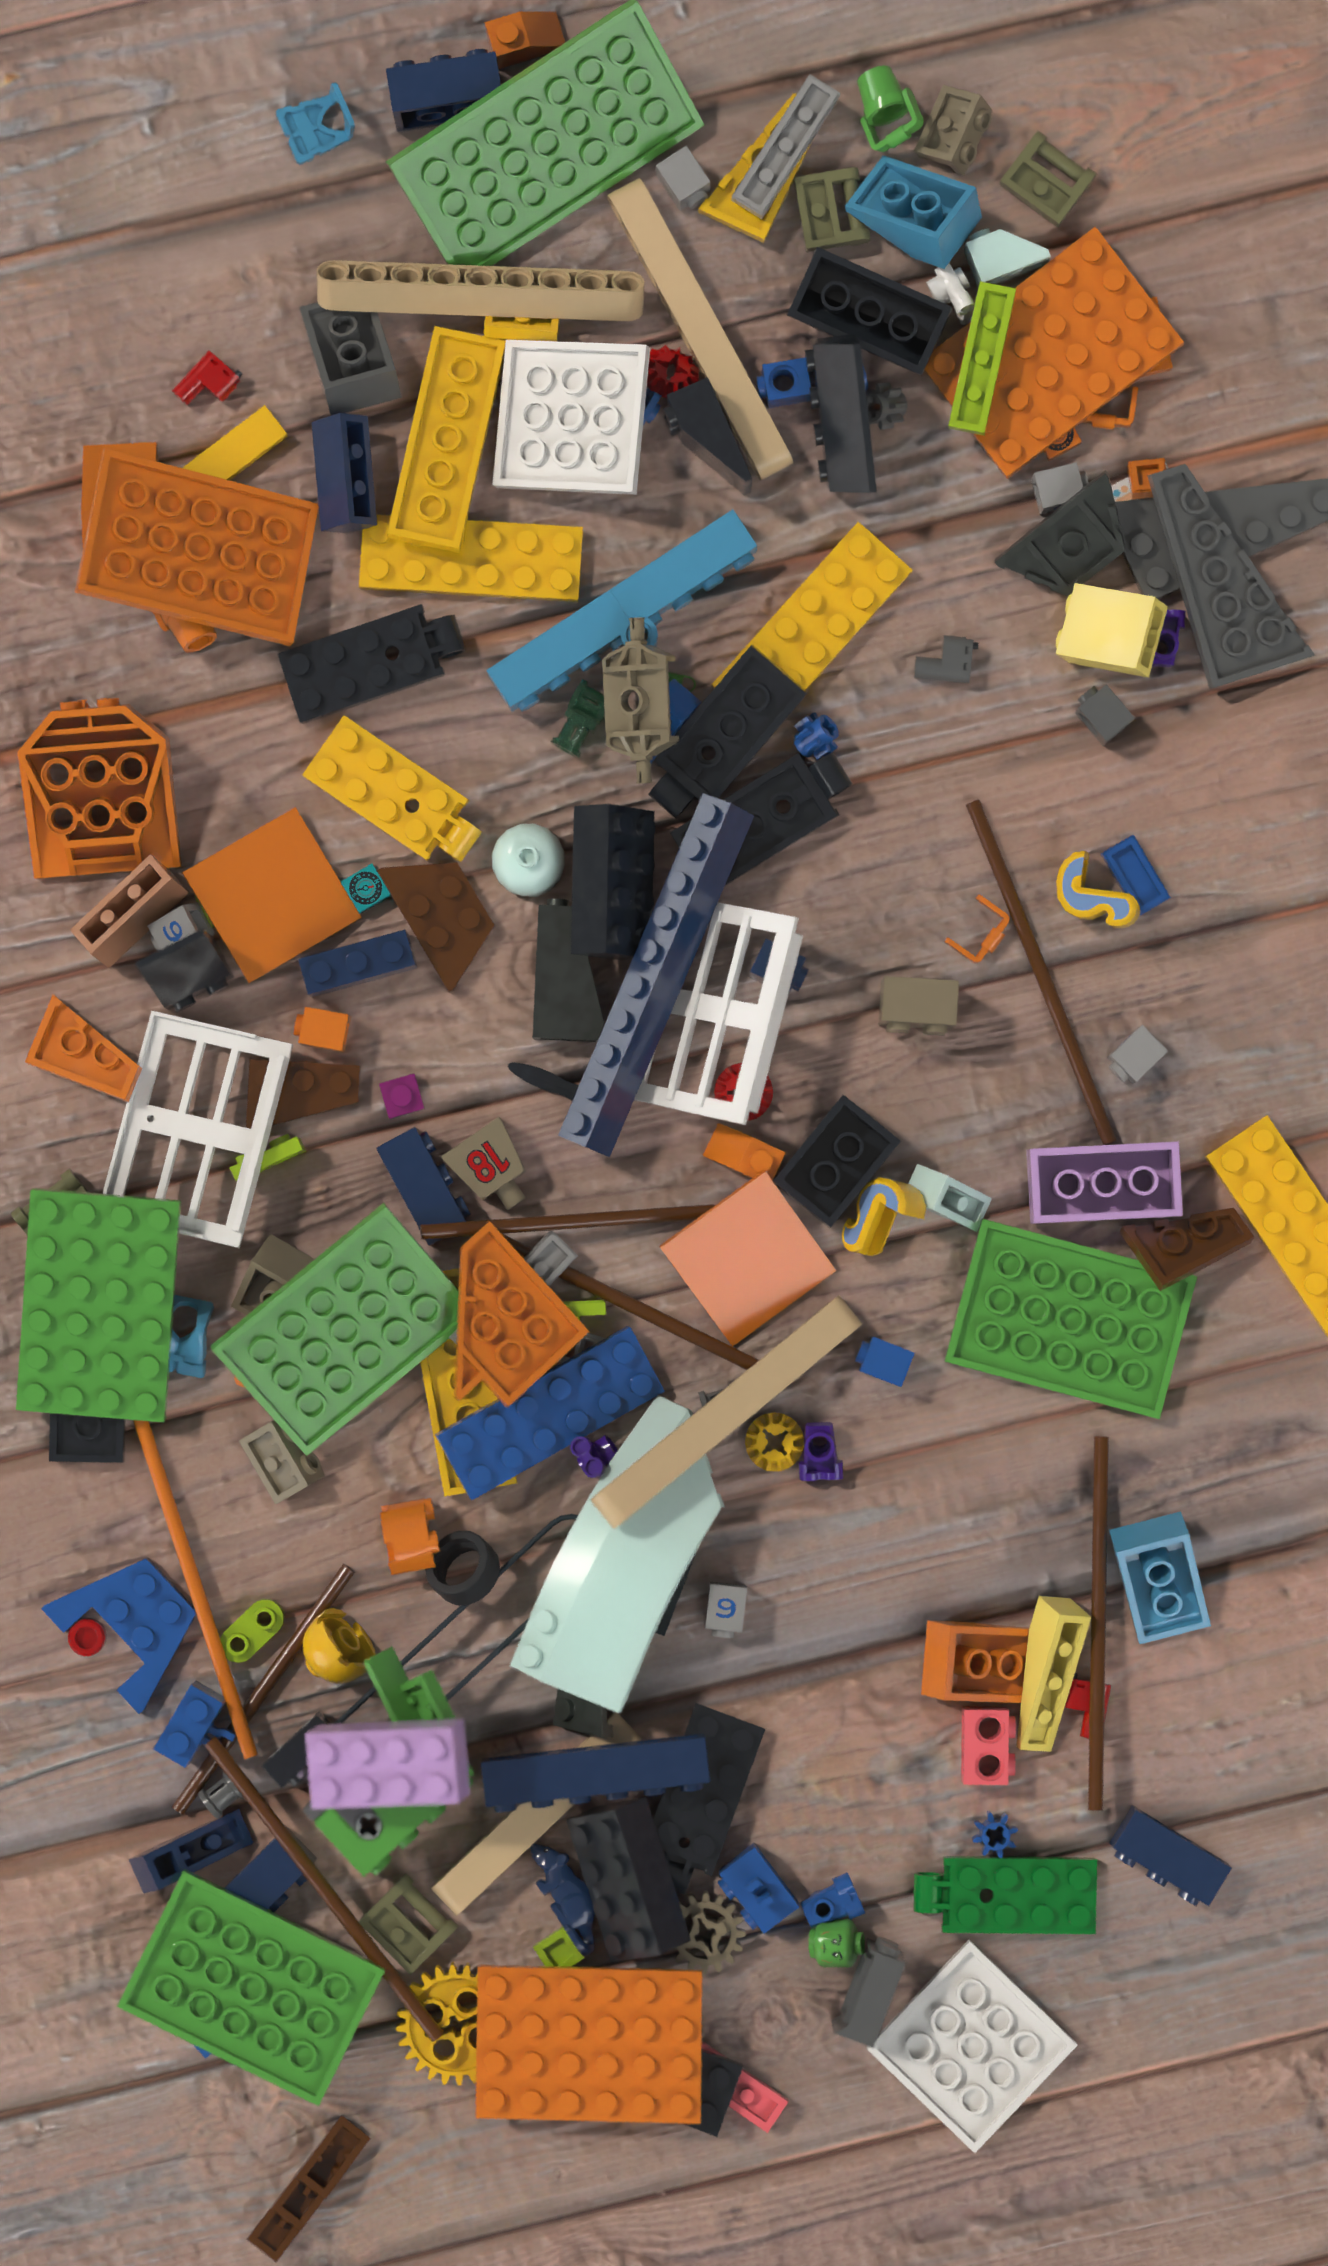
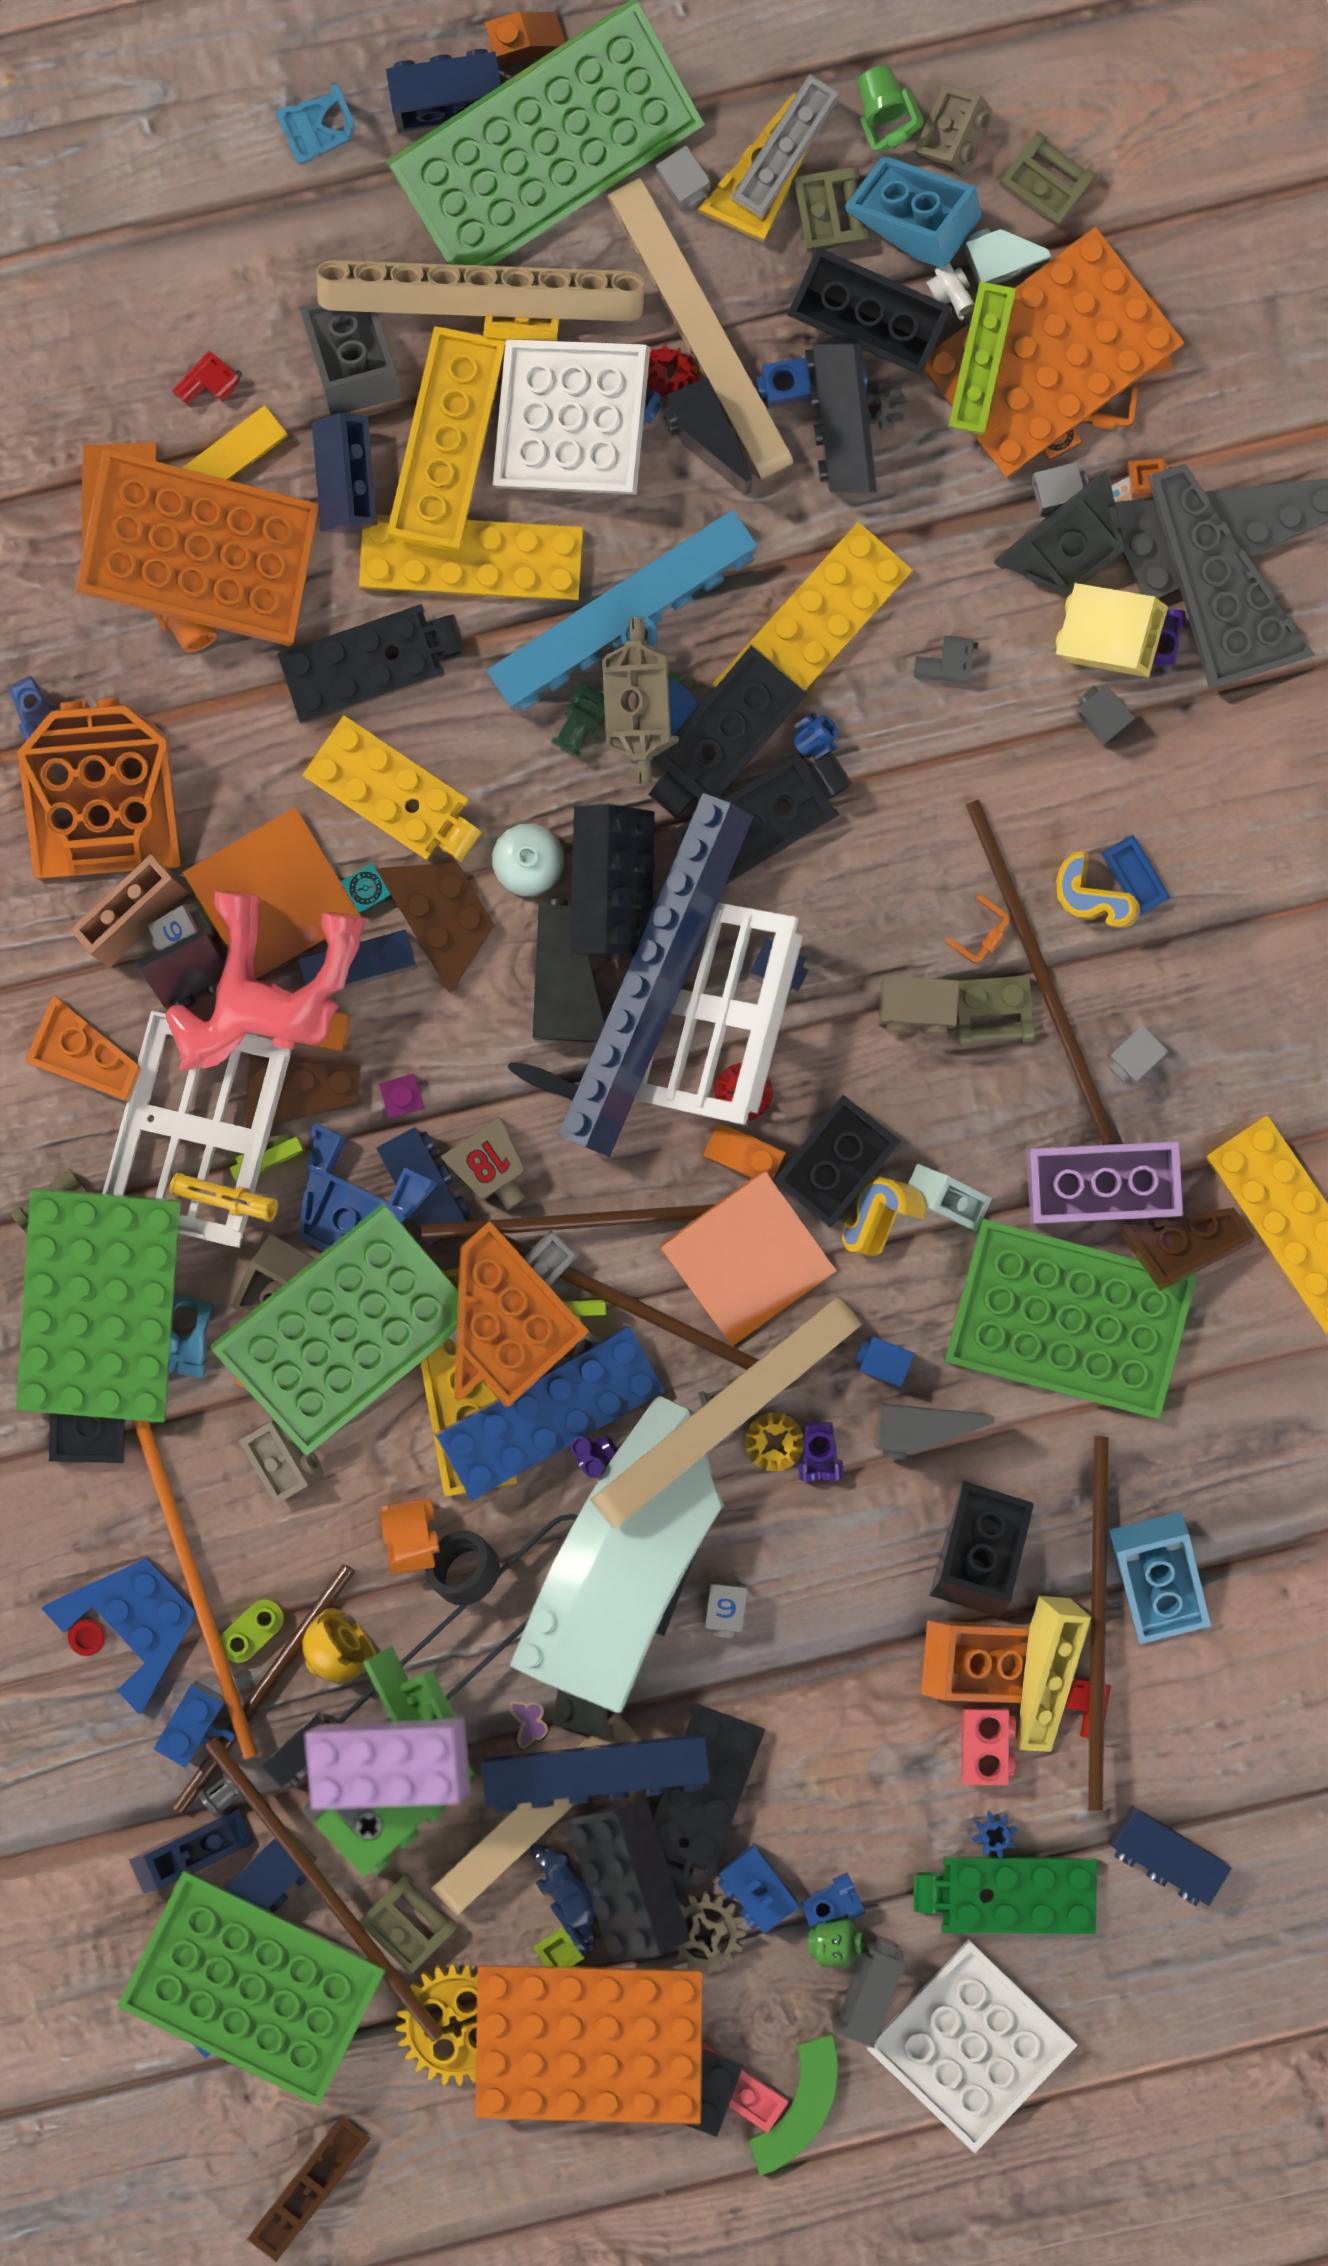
none -> blue plate [8,676,59,741]
none -> coral animal [165,891,367,1071]
none -> yellow pin [170,1173,278,1222]
none -> blue wing [298,1123,438,1251]
none -> medium lavender sticker [509,1701,548,1749]
none -> bright green tile [749,2033,838,2176]
none -> dark grey slope [875,1403,994,1460]
none -> black slope [930,1481,1034,1618]
none -> olive plate [957,976,1034,1047]

